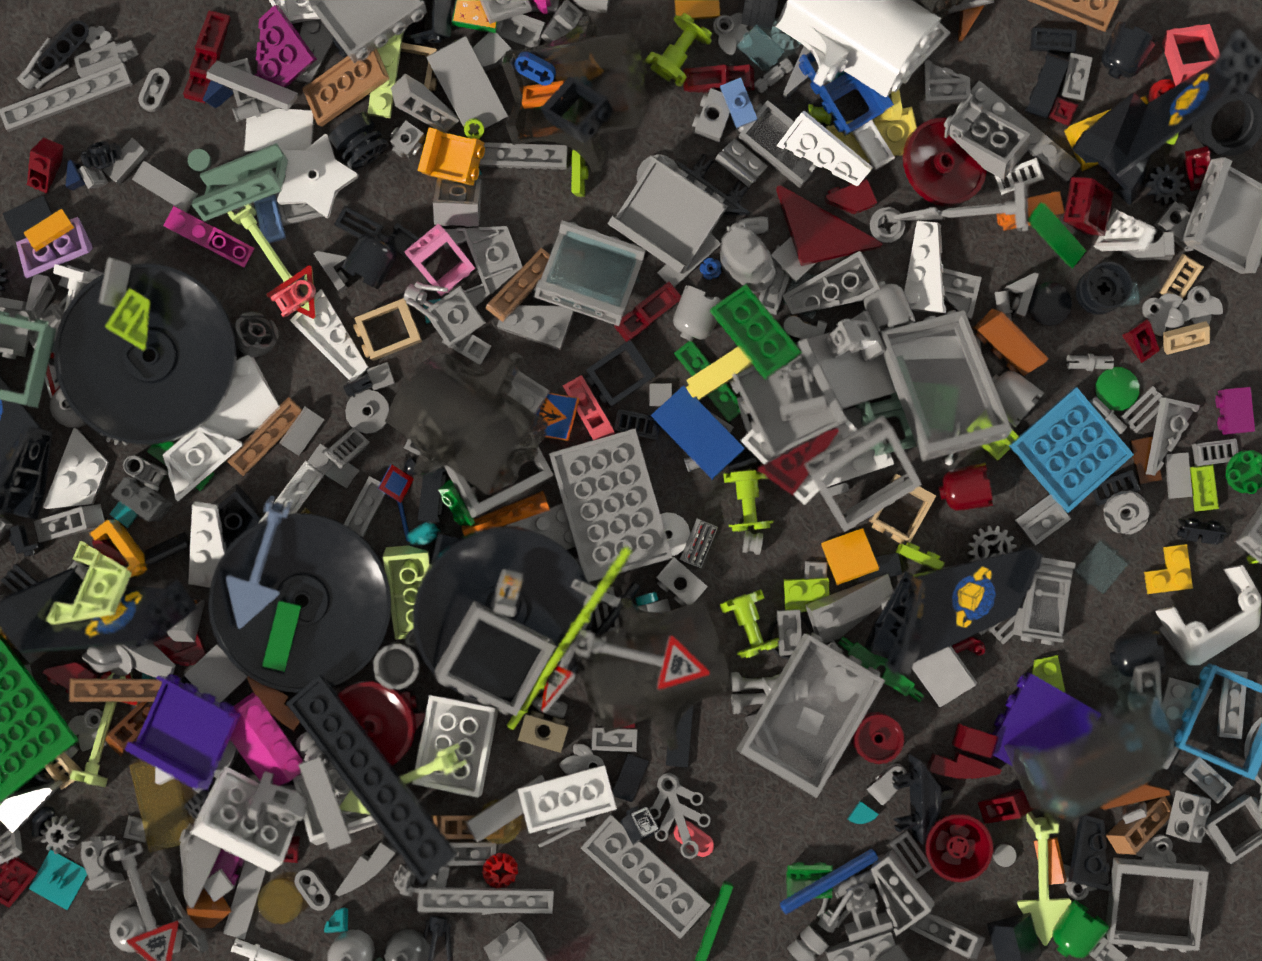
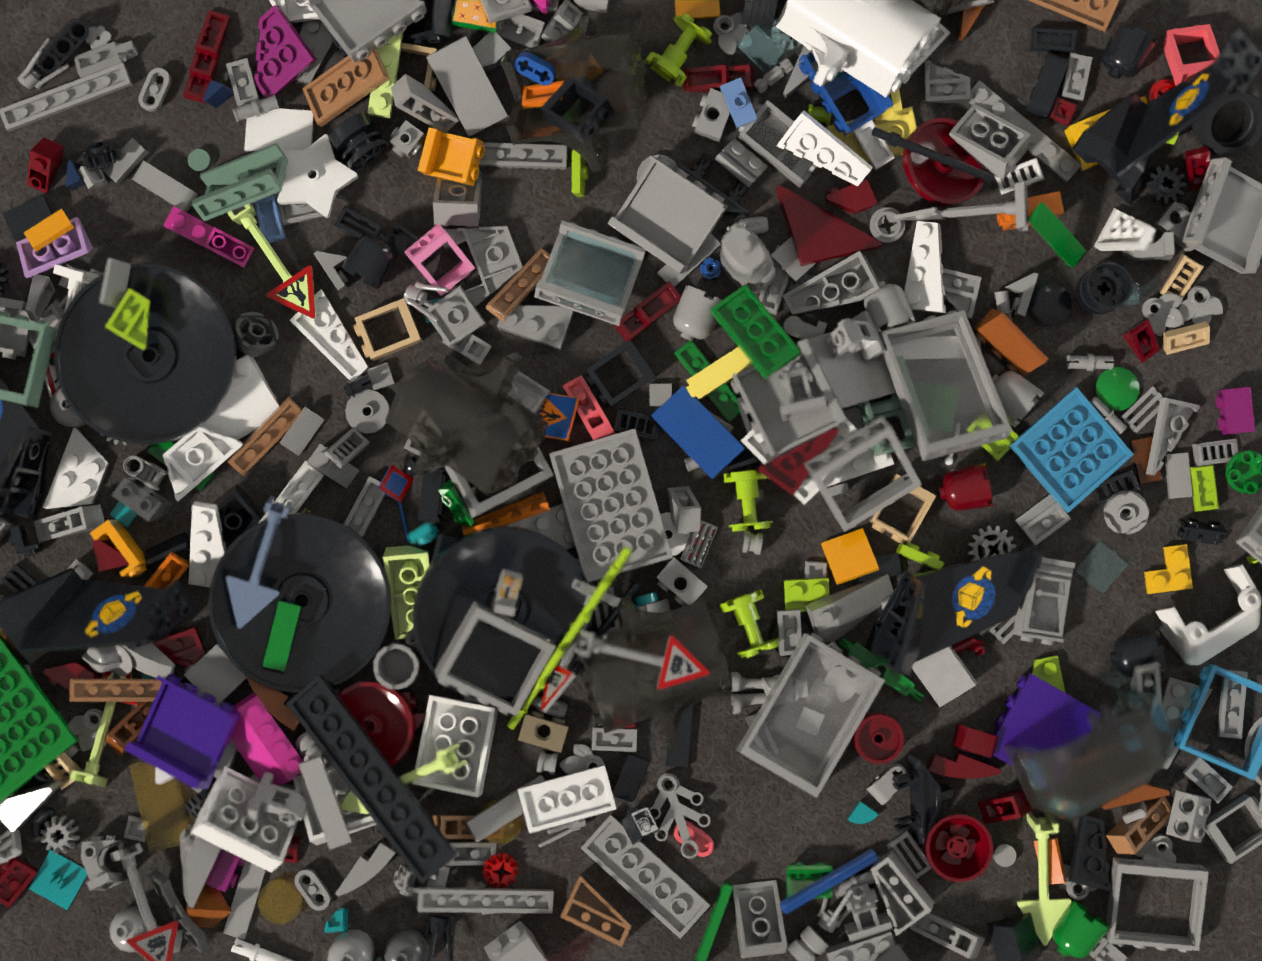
yellowish green wing [46,541,131,624] -> none
light grey slope [166,599,205,642] -> none
light grey tile [203,869,234,902] -> none
light grey tile [206,61,298,111] -> none
coral piece [271,280,316,317] -> none
lime bush [464,118,484,139] -> none
light grey hinge [944,94,983,139] -> none
dark red window [1063,177,1114,236] -> none
none -> orange slope [144,552,190,589]
none -> light grey wheel [537,750,558,775]
none -> medium nougat wedge [560,875,631,947]
none -> light grey slope [667,486,701,534]
none -> light grey slope [732,880,787,959]
none -> black bar [871,127,994,182]

